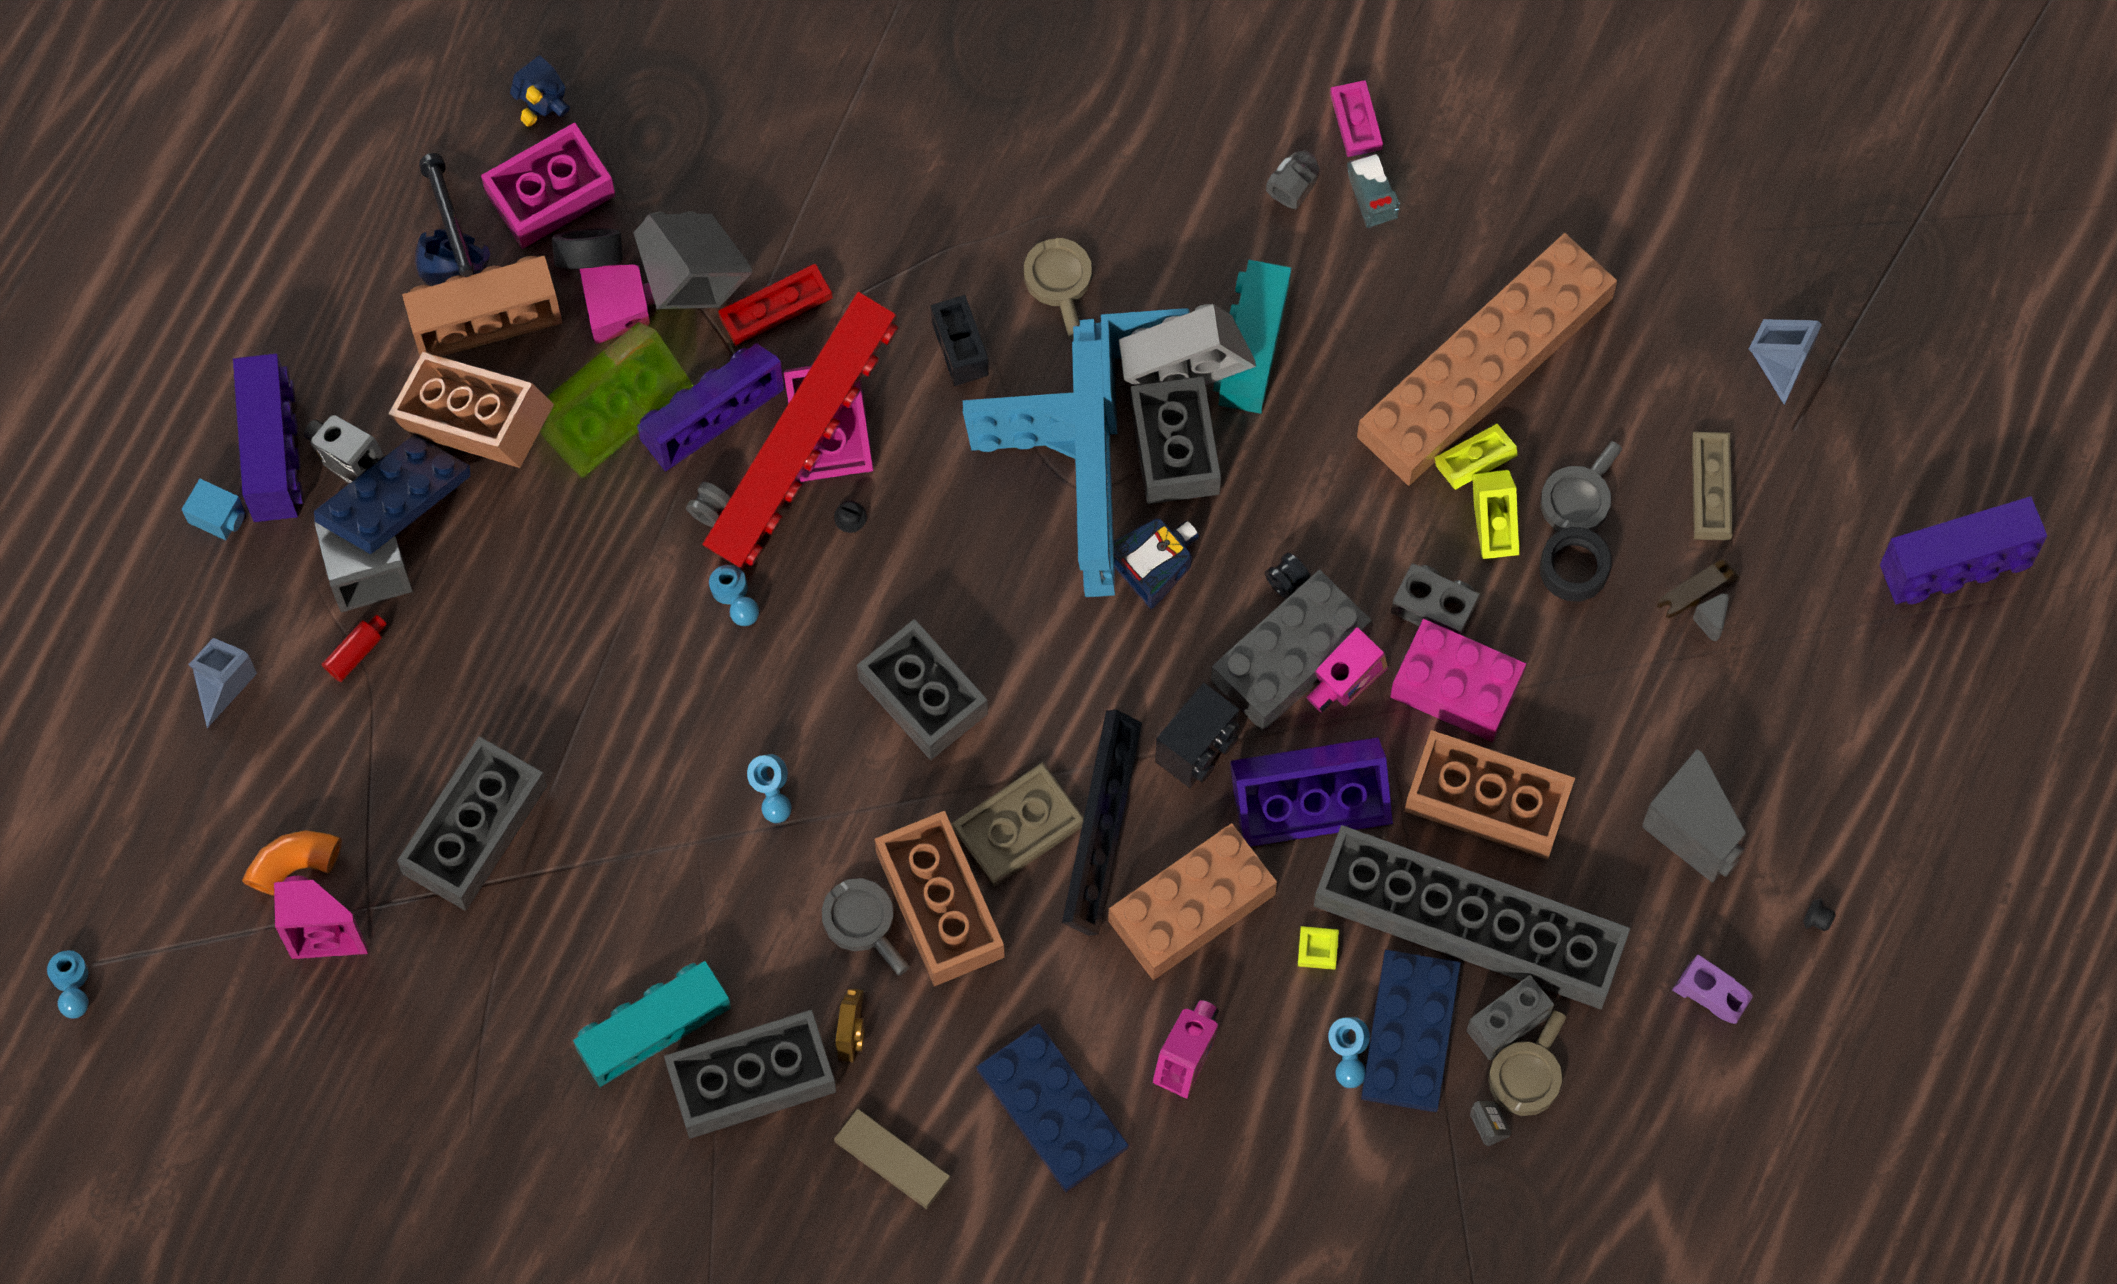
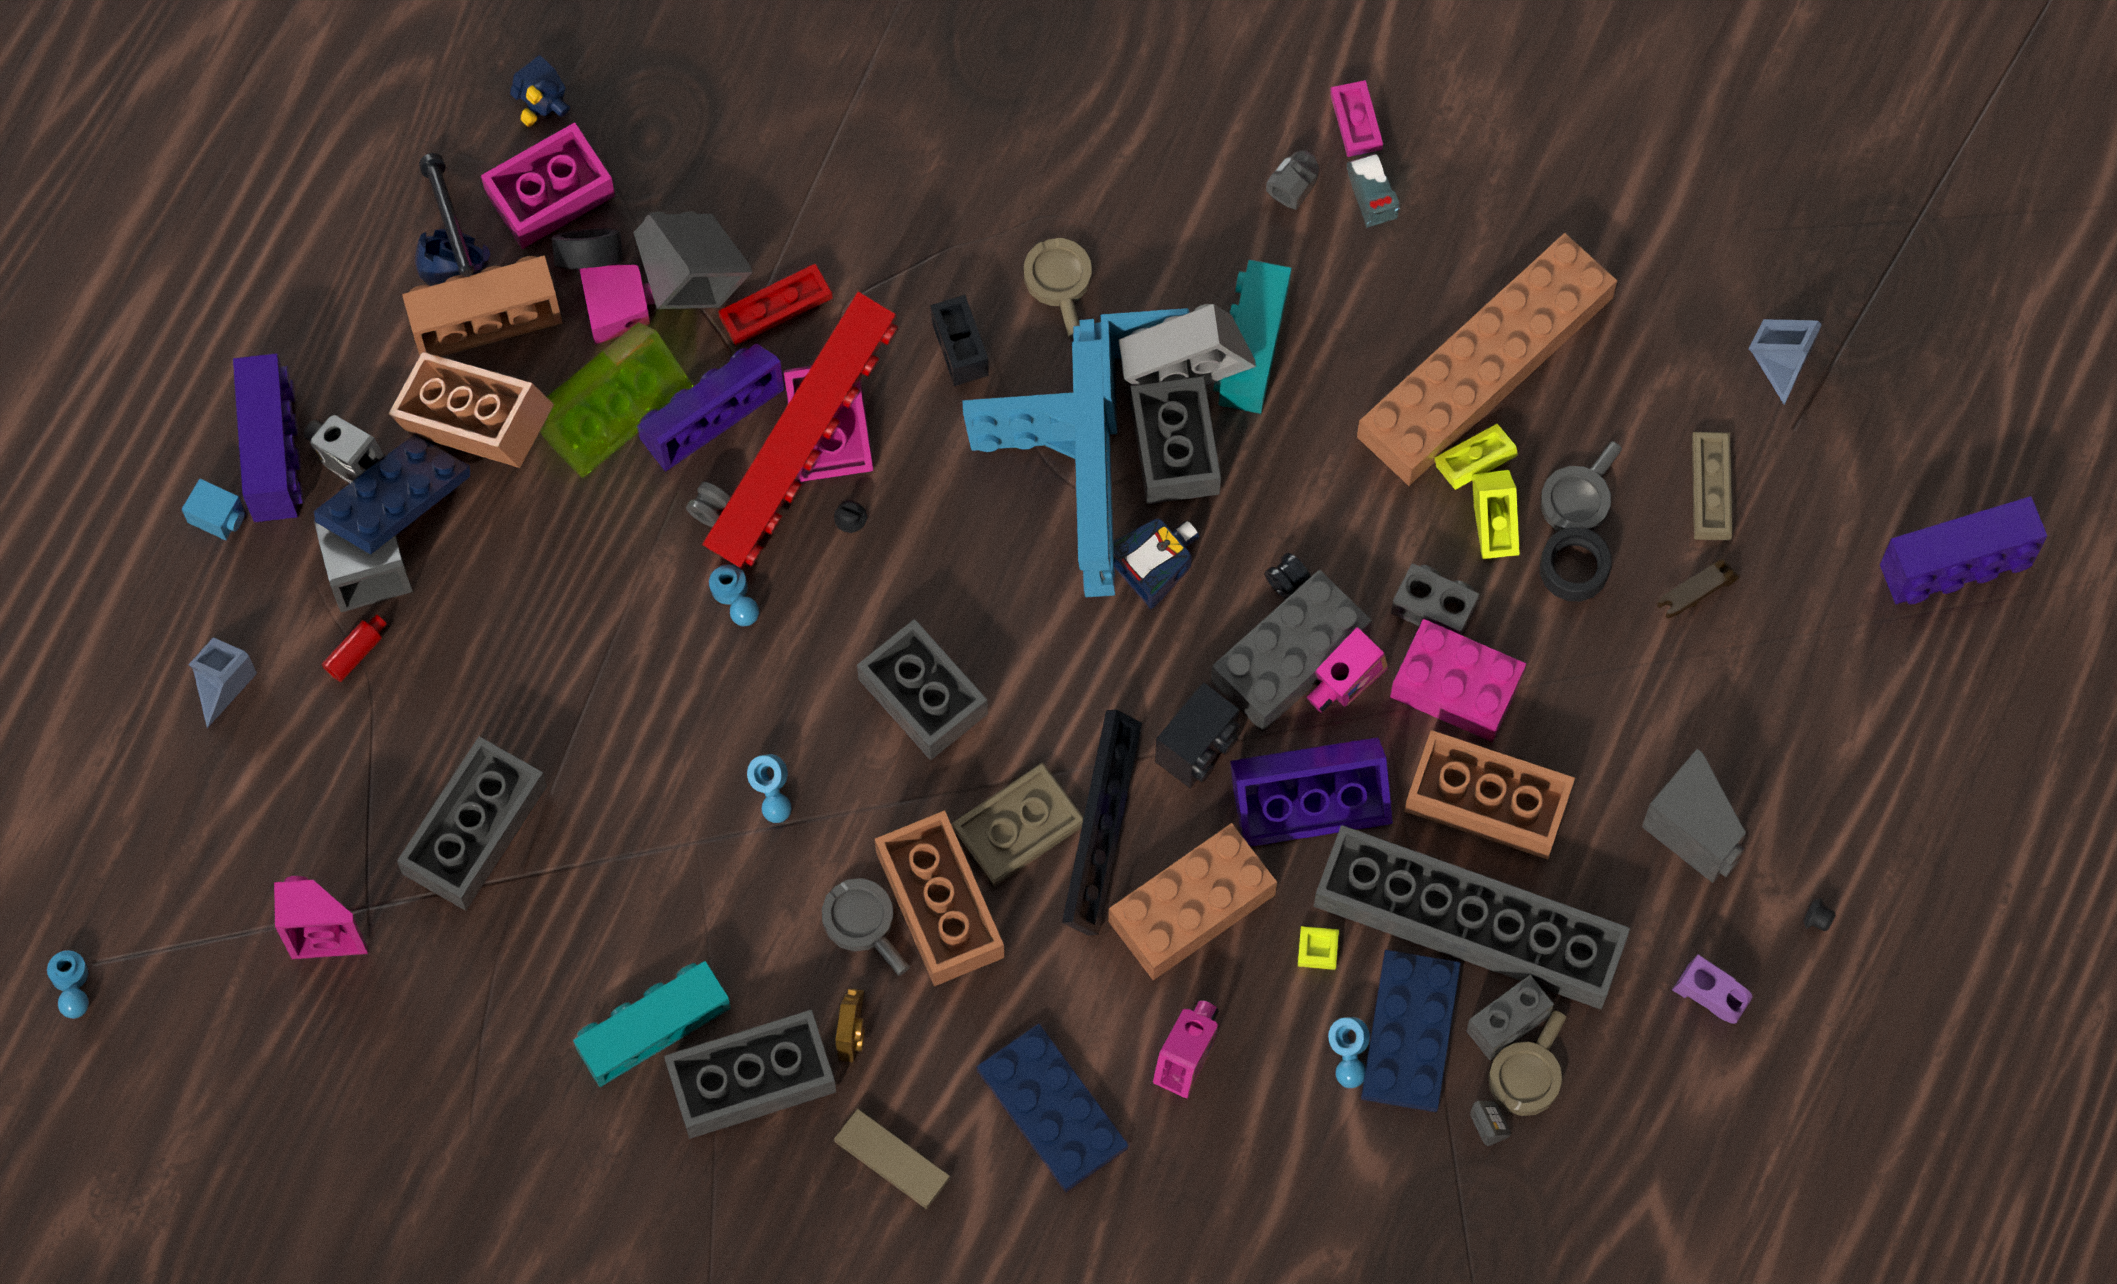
orange cylinder [242,830,342,895] -> none
dark grey slope [1693,593,1729,641] -> none

